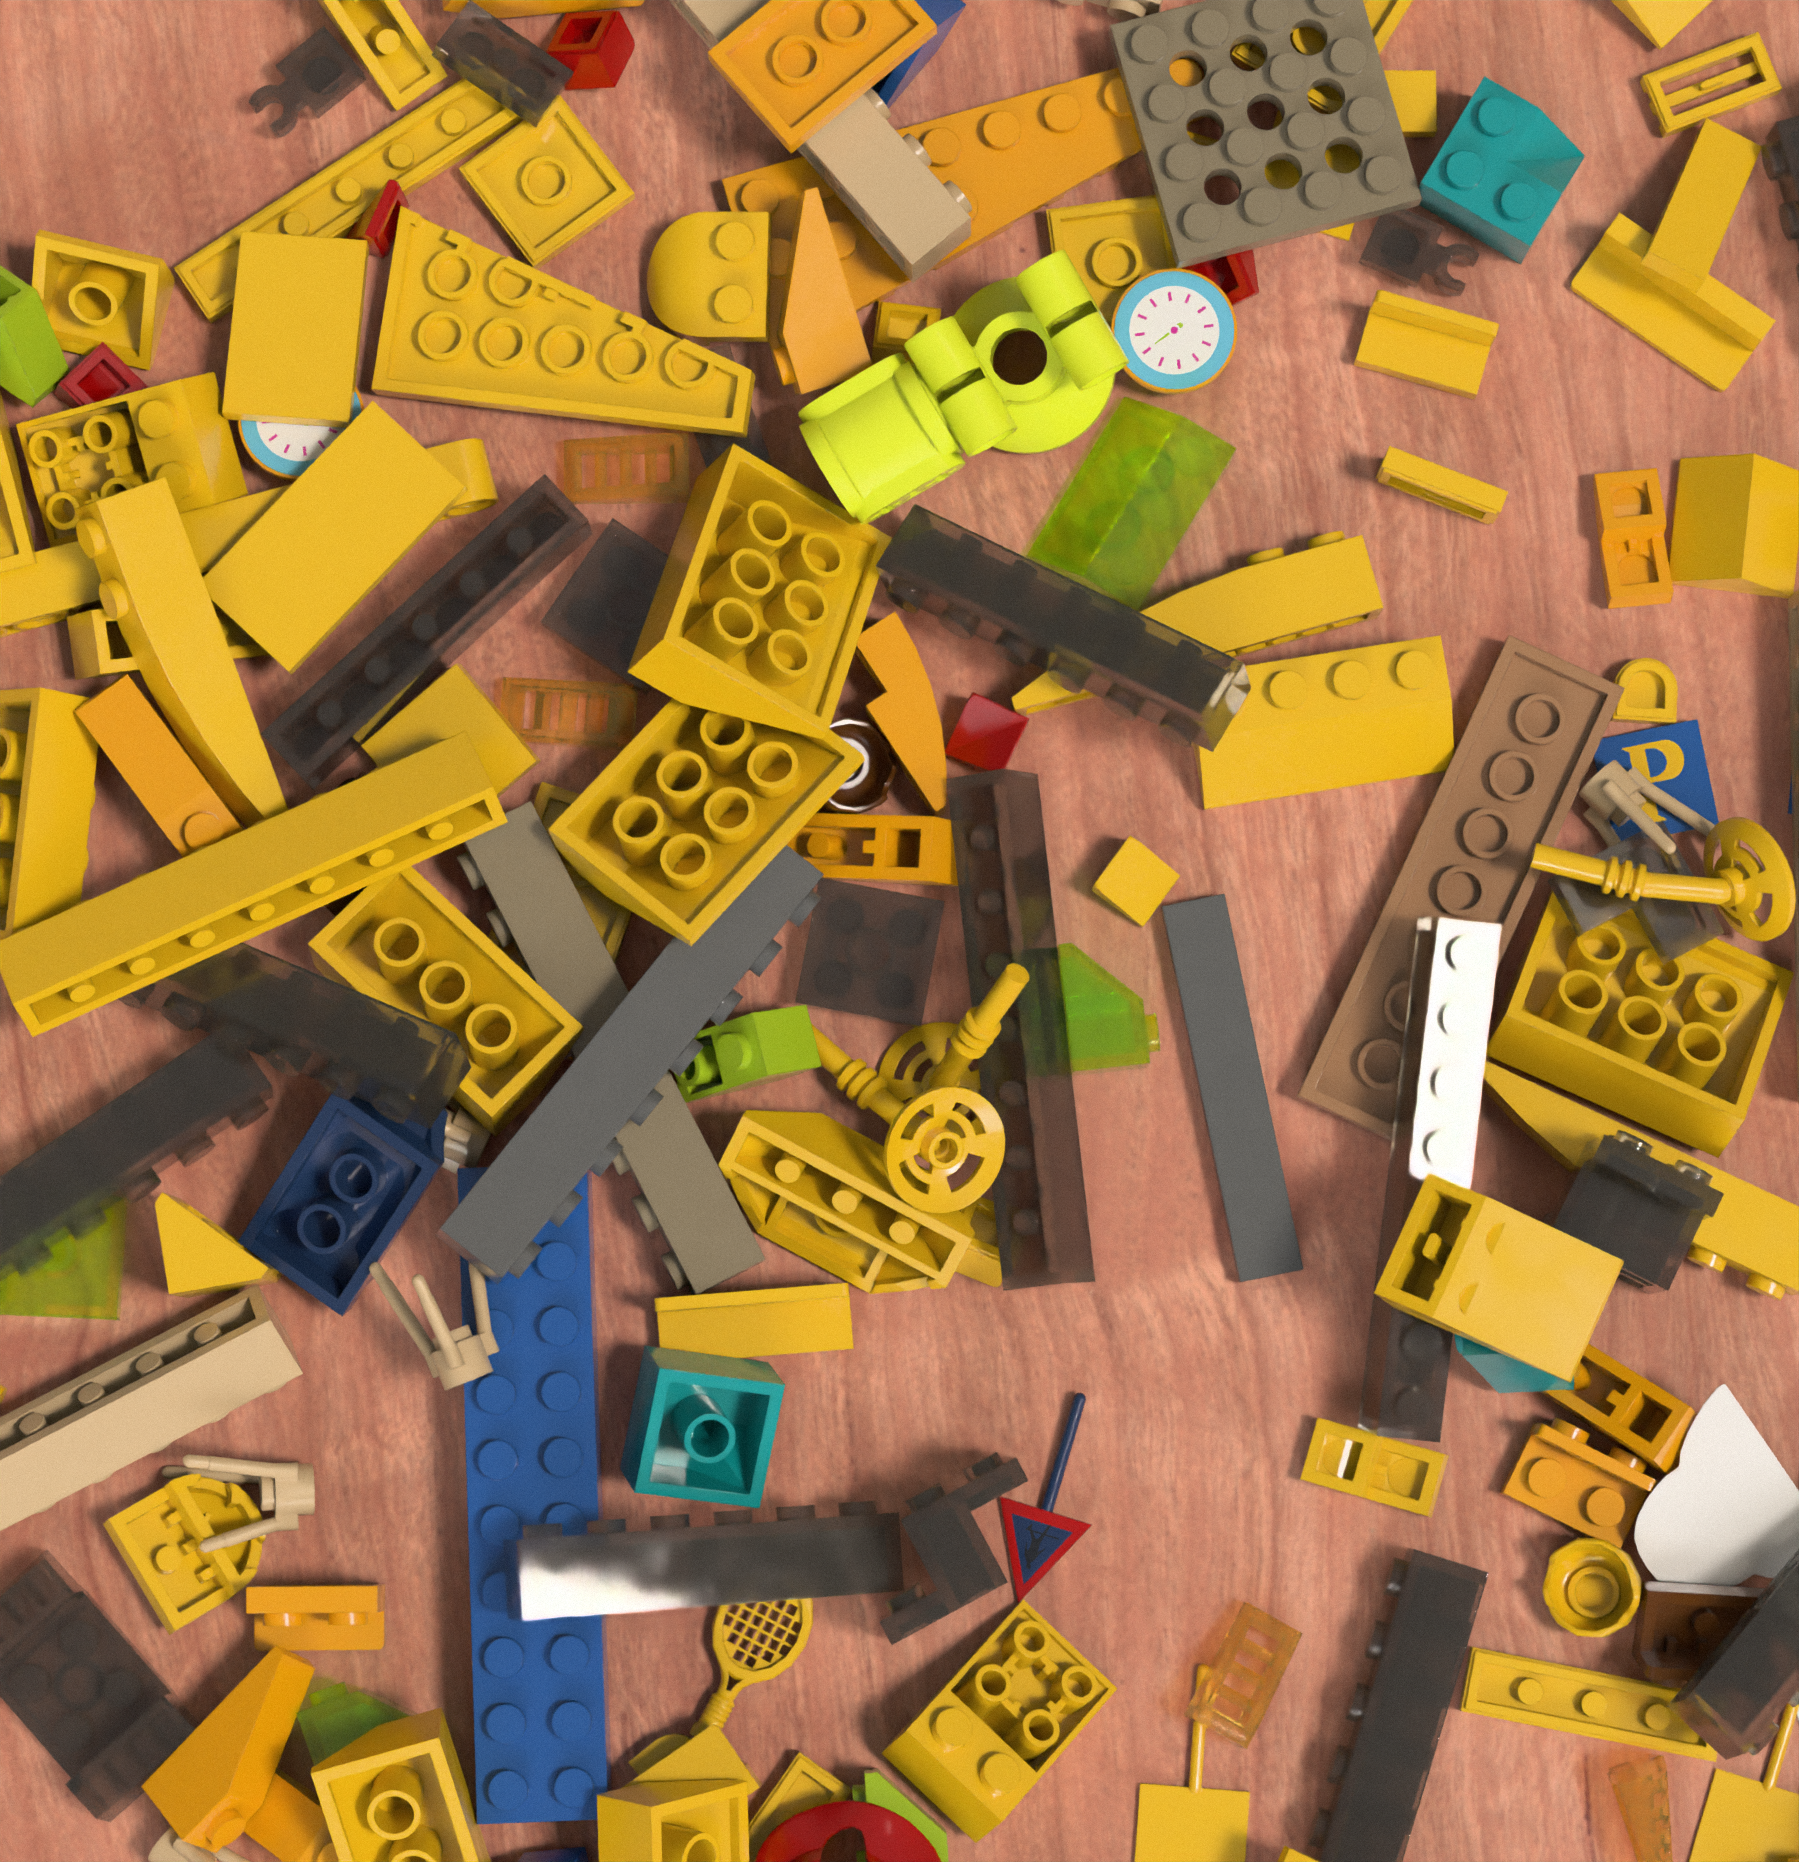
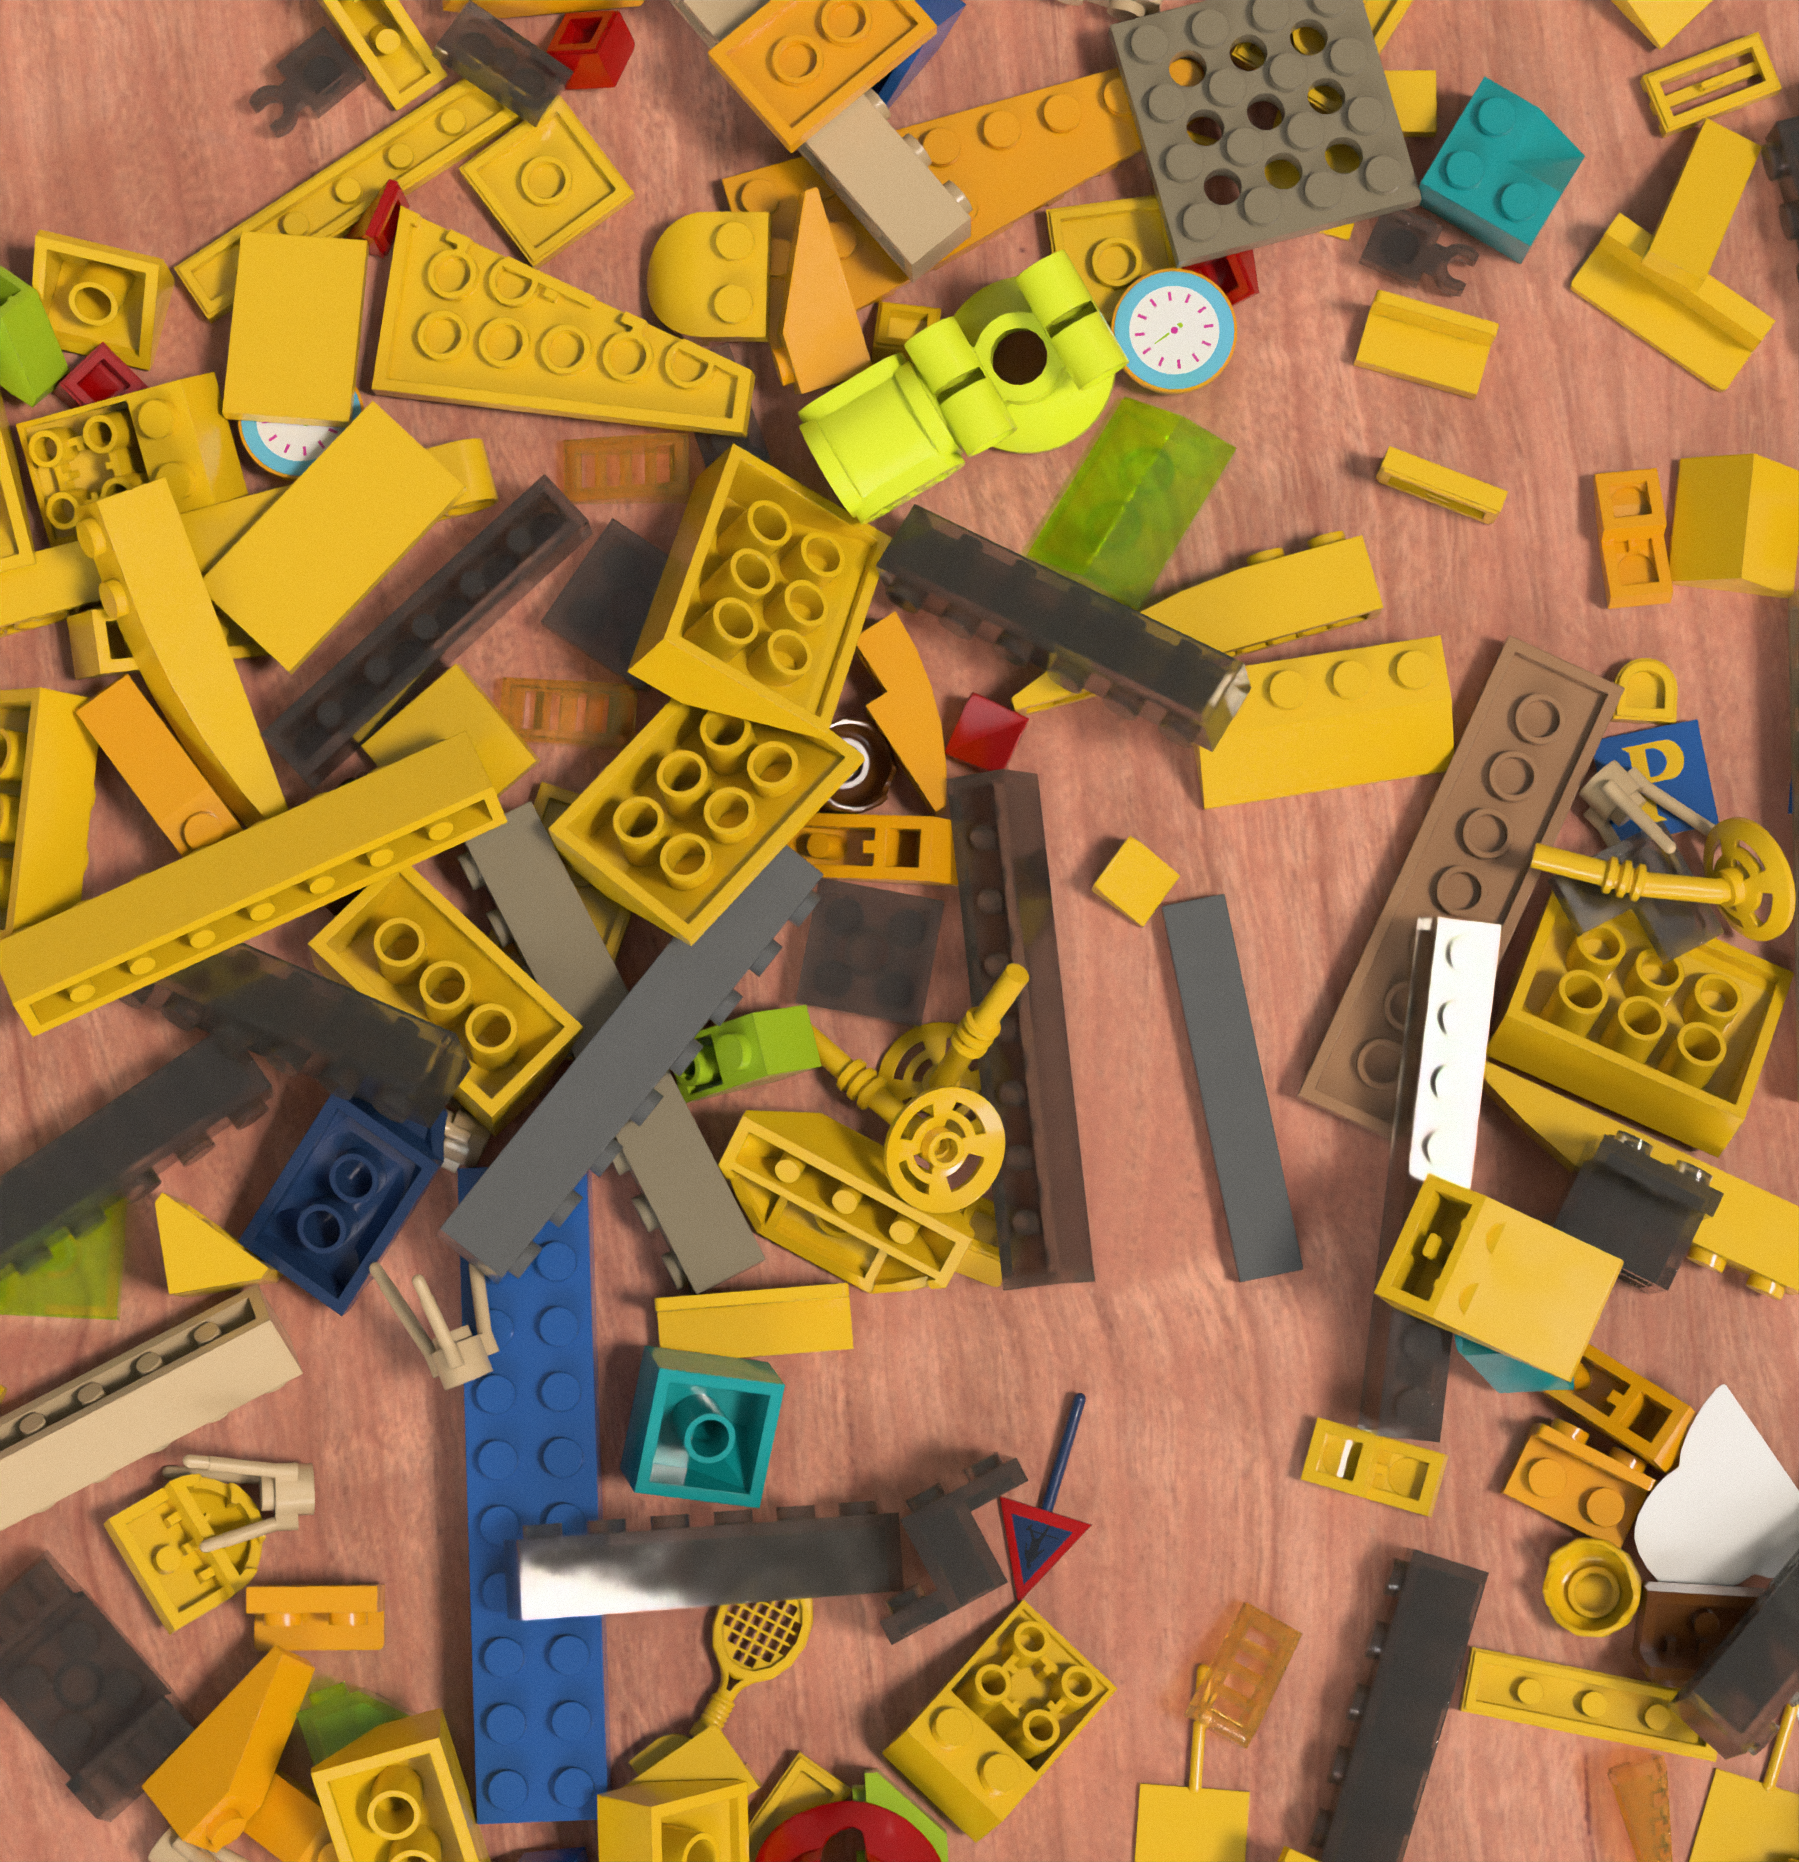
clear neon green slope [1057,943,1160,1076] -> none

